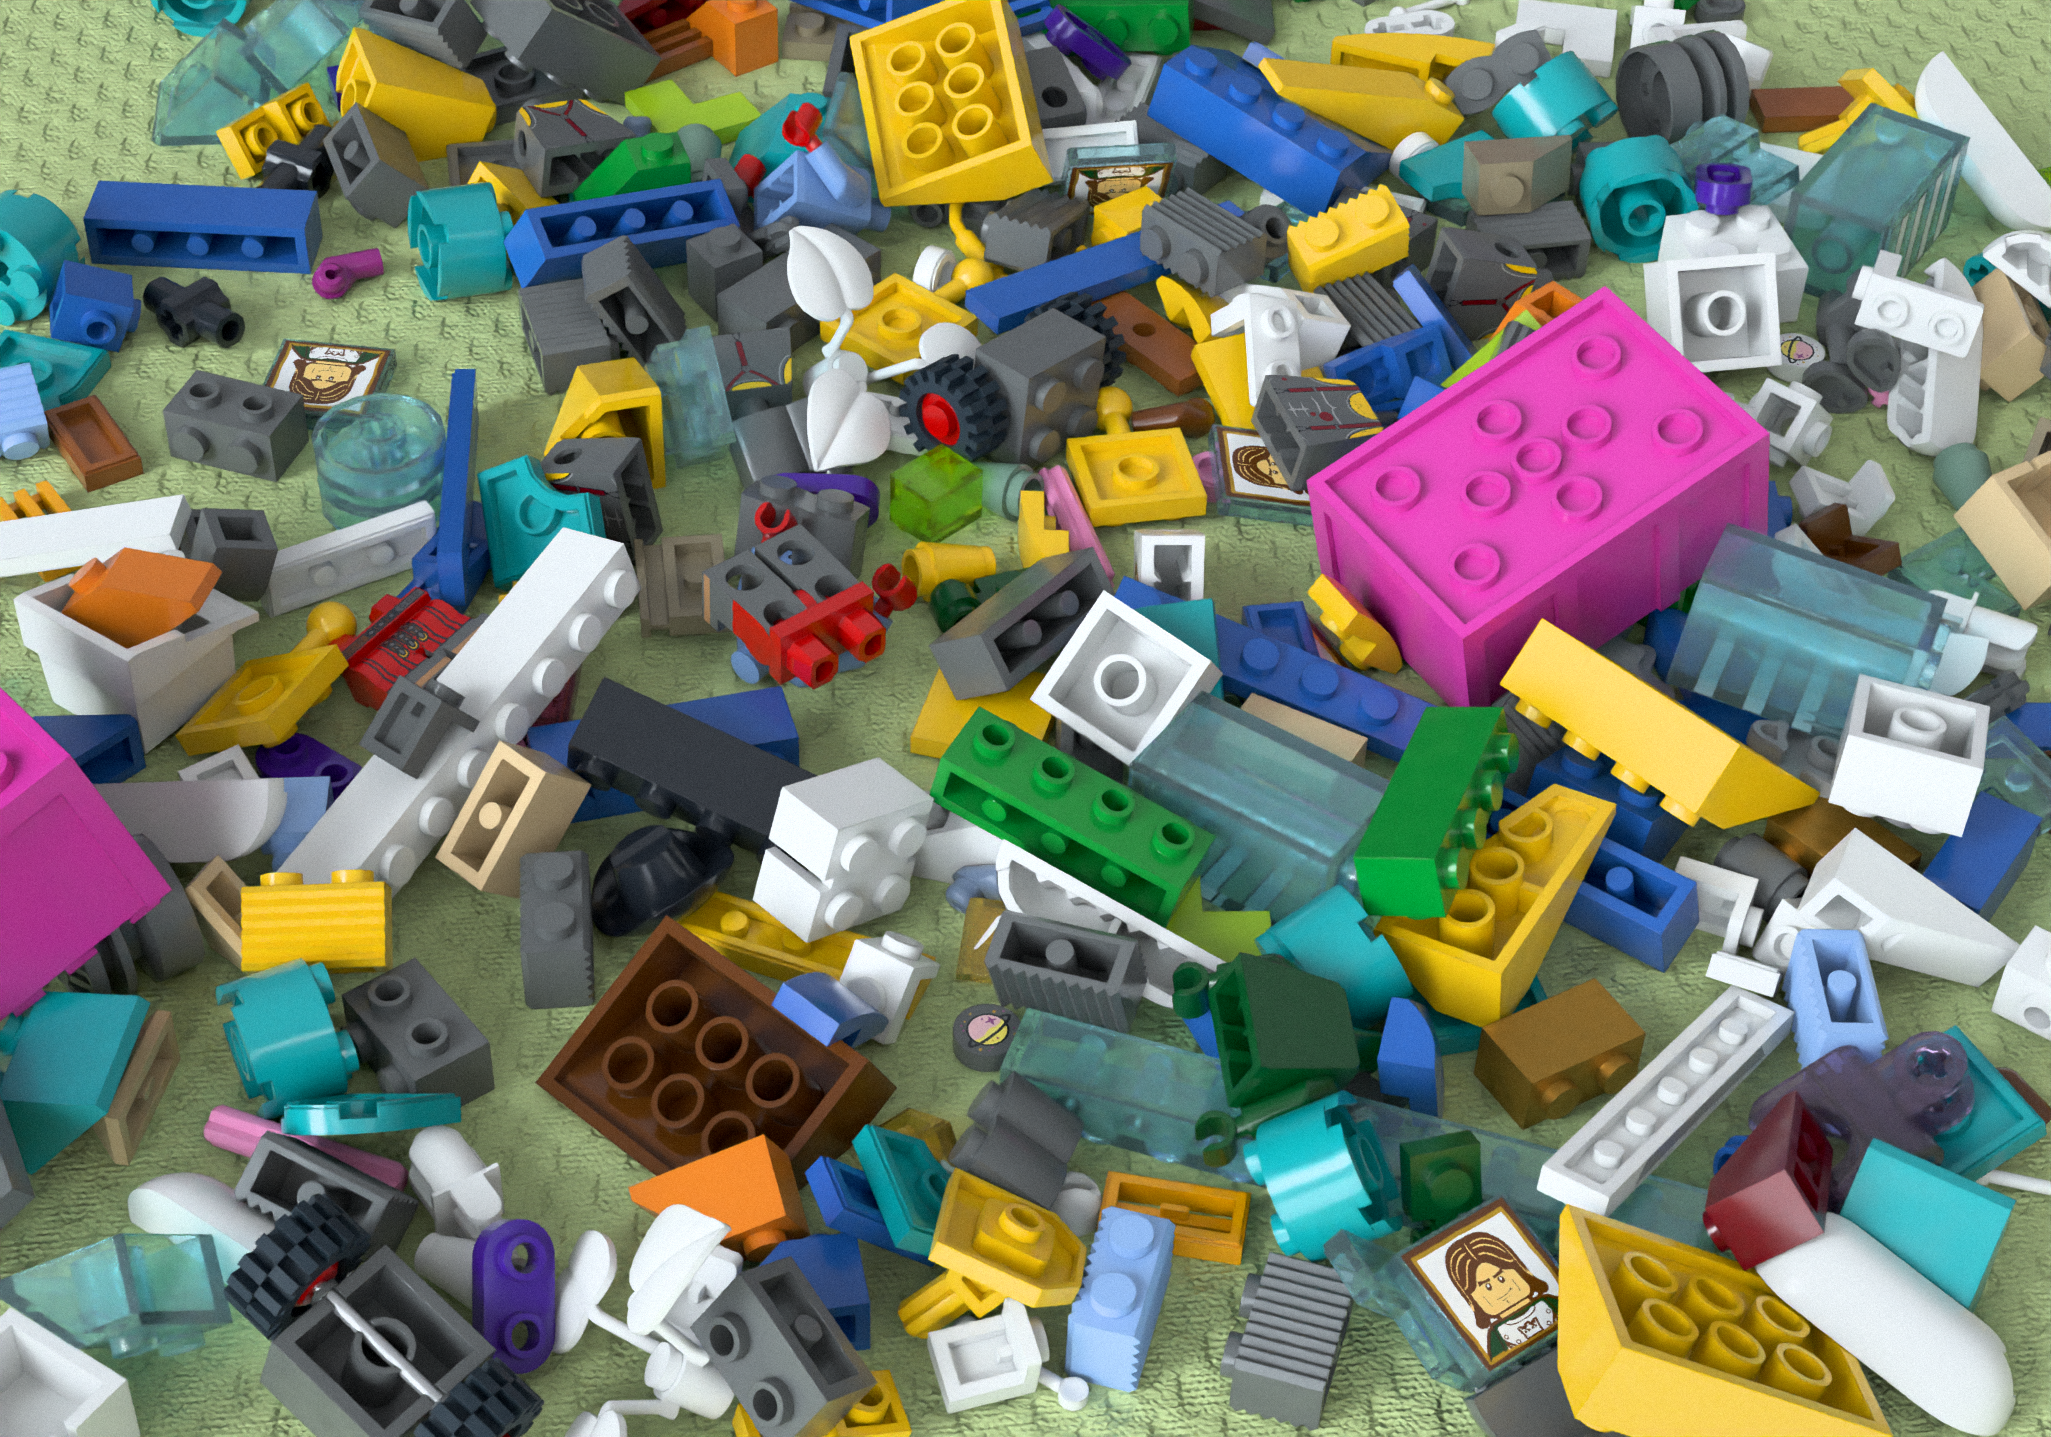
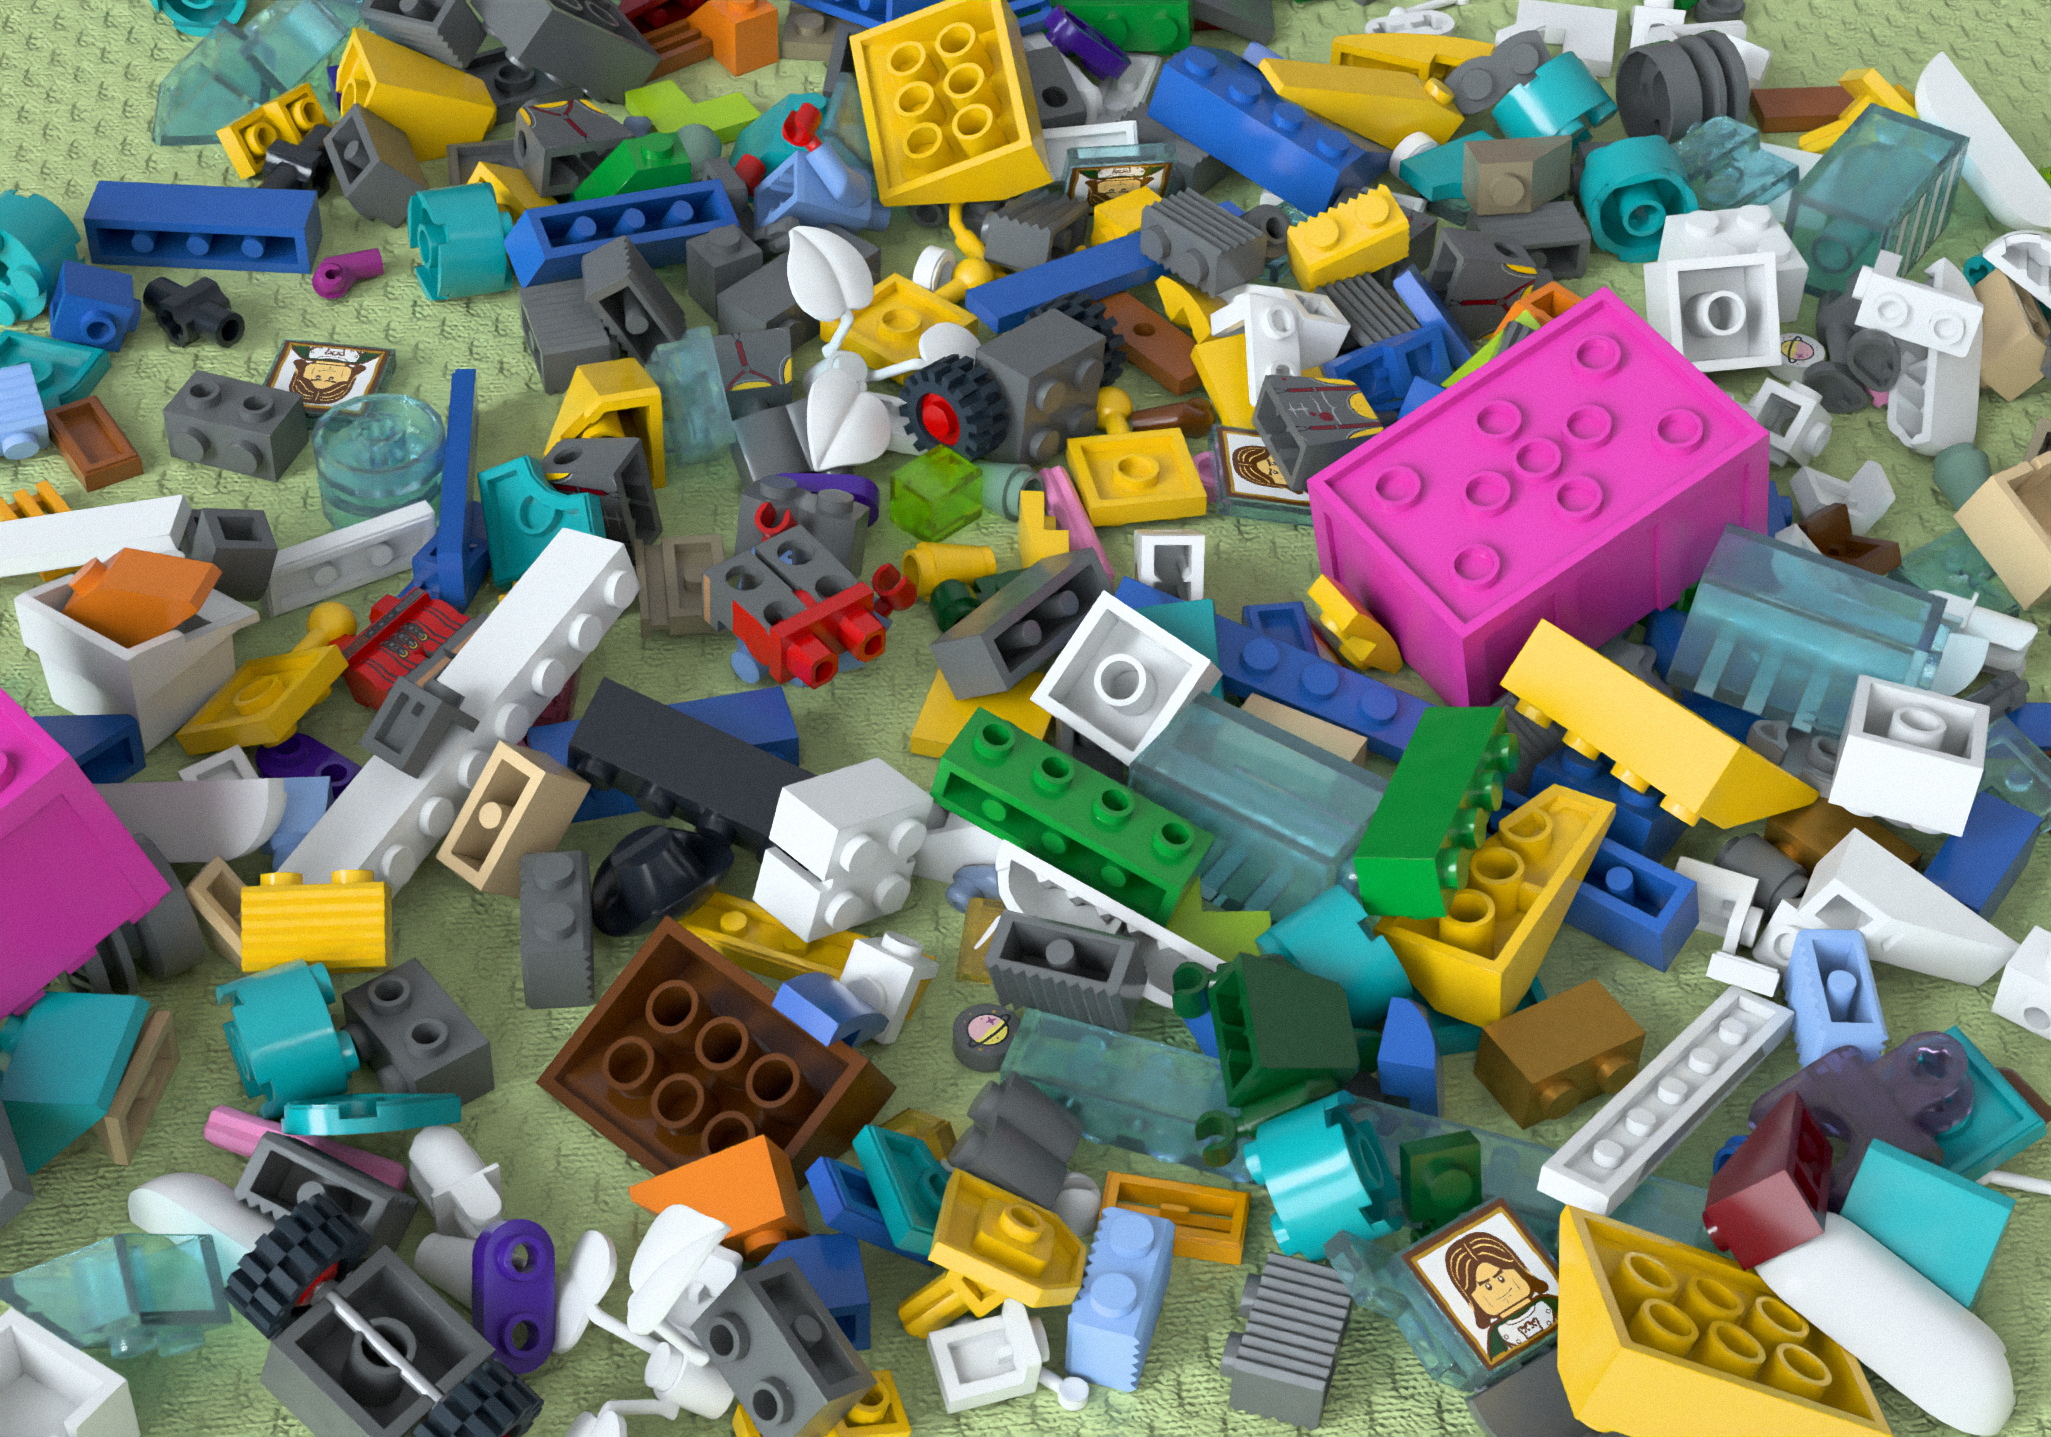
dark purple plate [1694,163,1753,215] -> none

